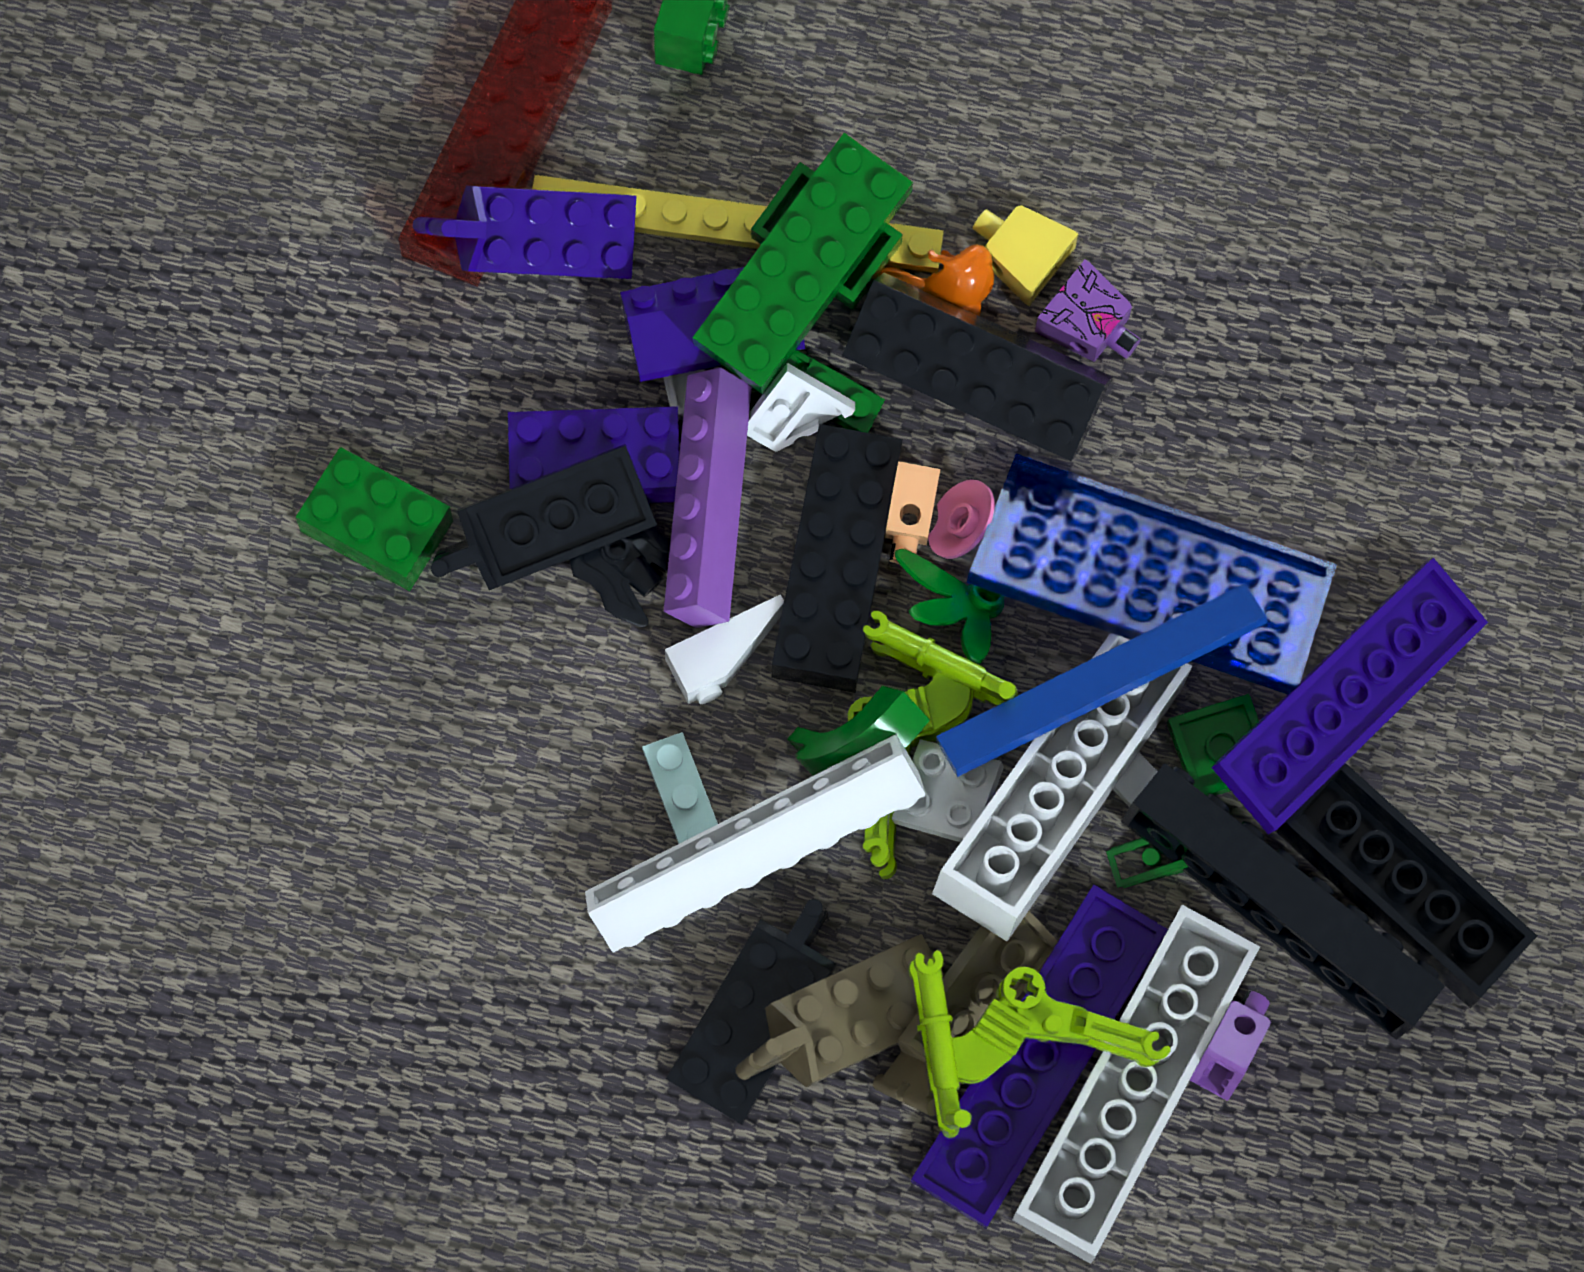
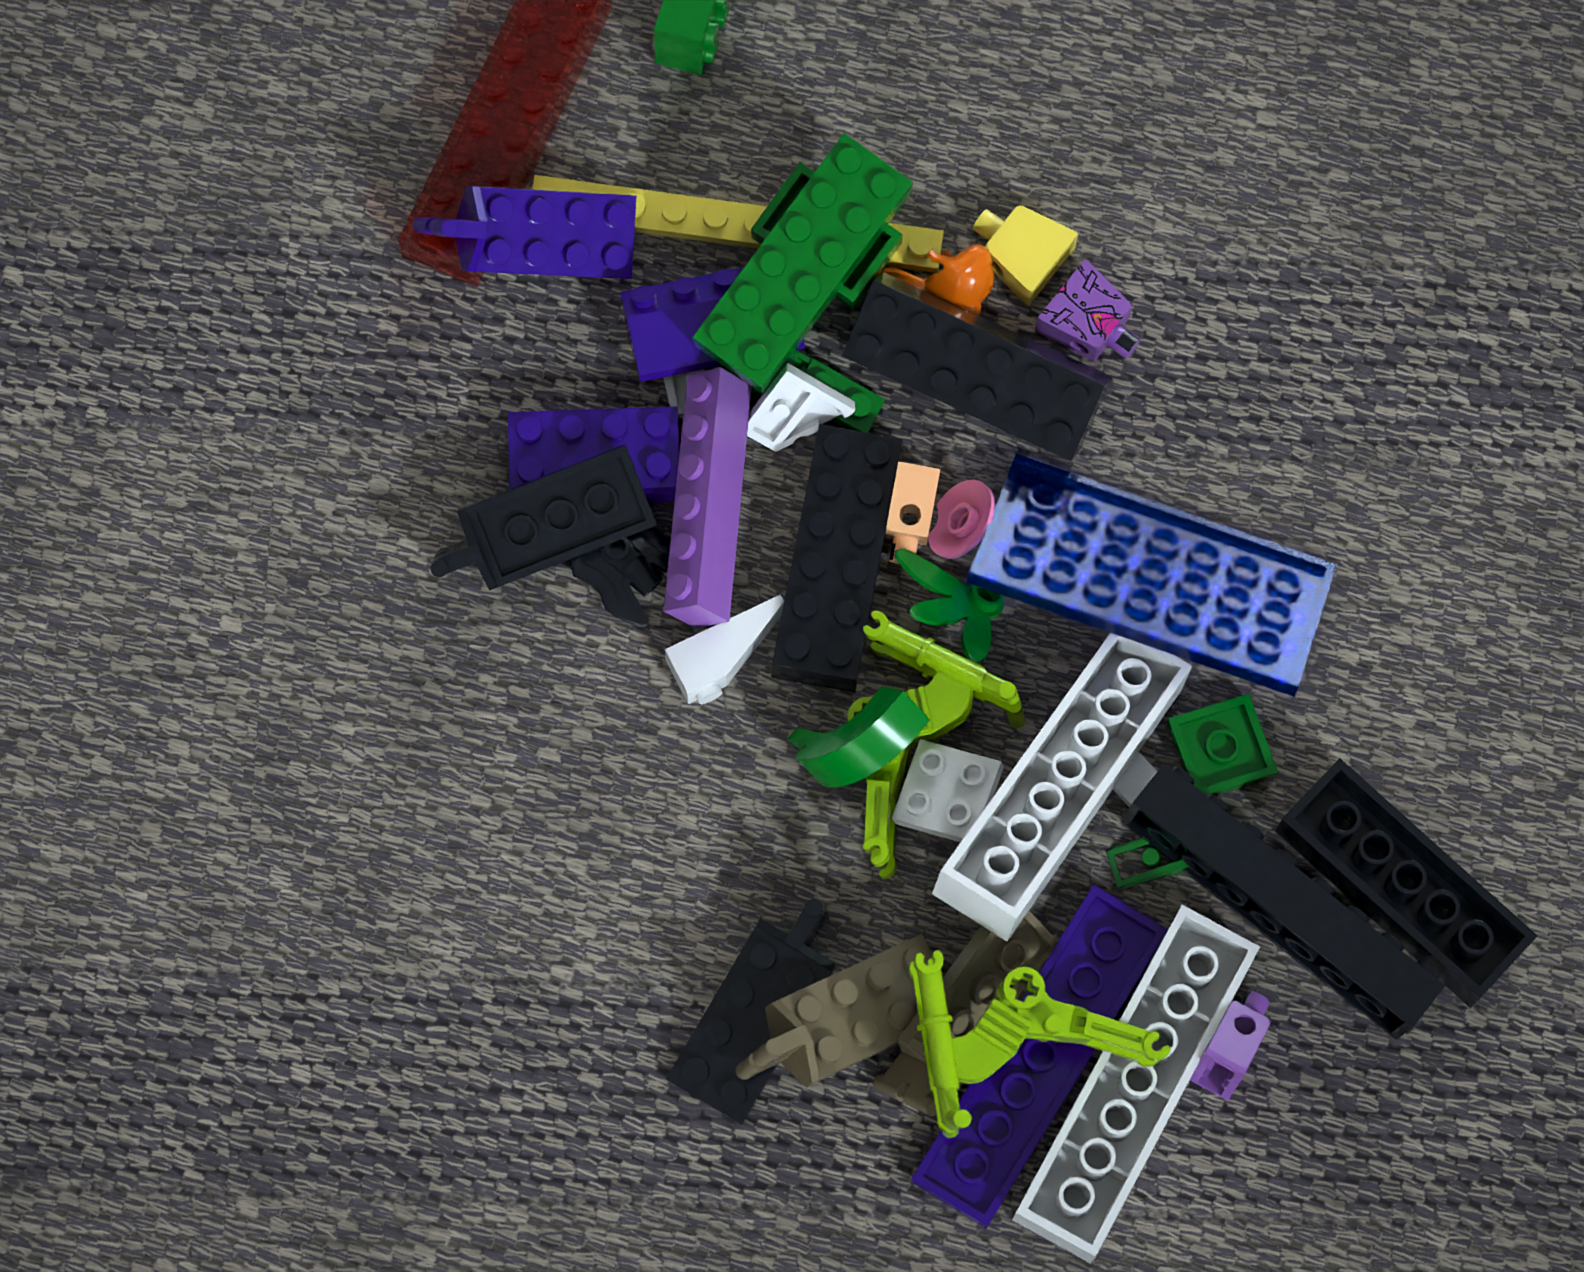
green brick [296,447,453,591] -> none
white brick [585,734,926,952] -> none
light aqua plate [642,732,718,844] -> none
blue tile [936,583,1267,777] -> none
dark purple plate [1211,558,1488,834] -> none

